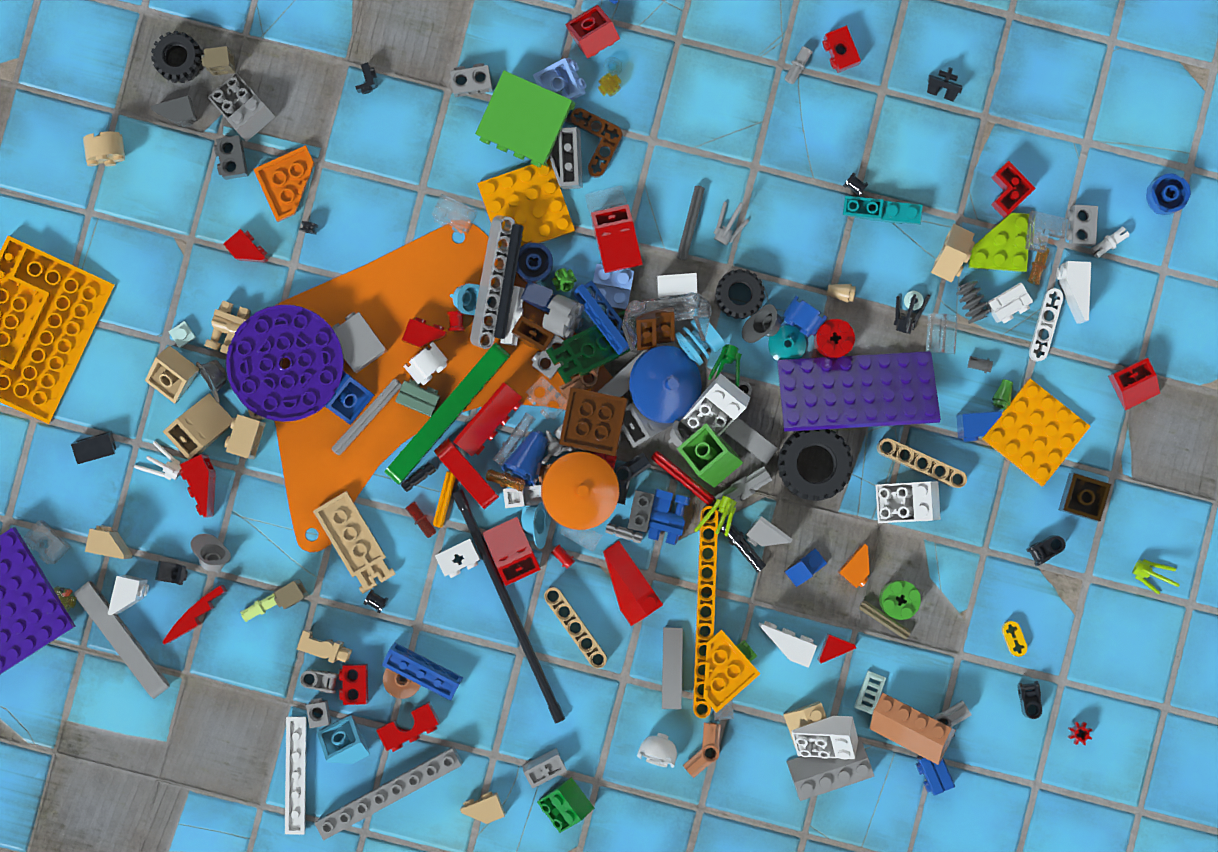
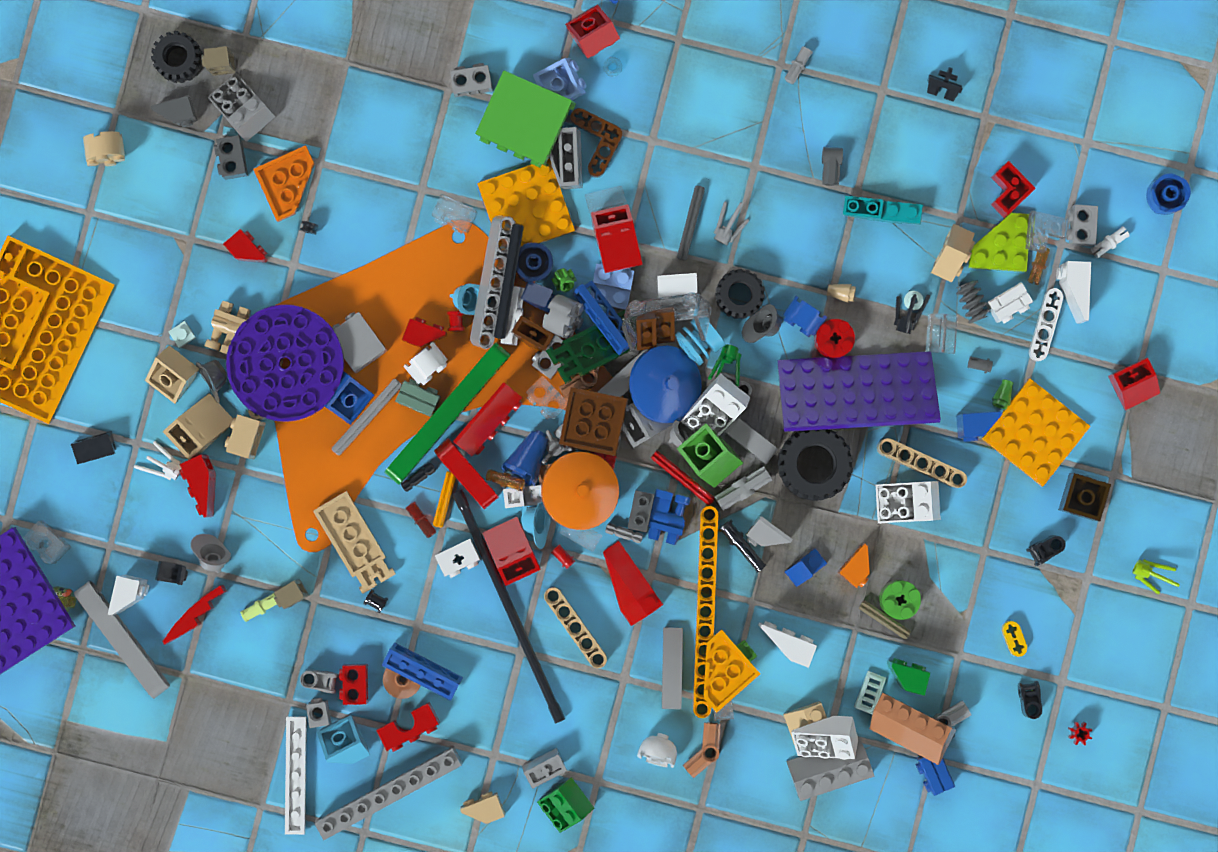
tan slope [85,525,133,559] -> none
tan hips [297,630,352,663] -> none
black bracket [355,62,377,95] -> none
clear pin [493,412,536,466] -> none
clear yellow gear [598,73,621,97] -> none
black piece [615,452,652,505] -> none
lime plant [694,496,737,536] -> none
teal dish [768,325,807,360] -> none
red slope [818,633,856,664] -> none
red brick [822,25,861,73] -> none
black bush [843,172,868,197] -> none
none -> dark grey piece [822,147,843,186]
none -> green slope [887,658,930,696]

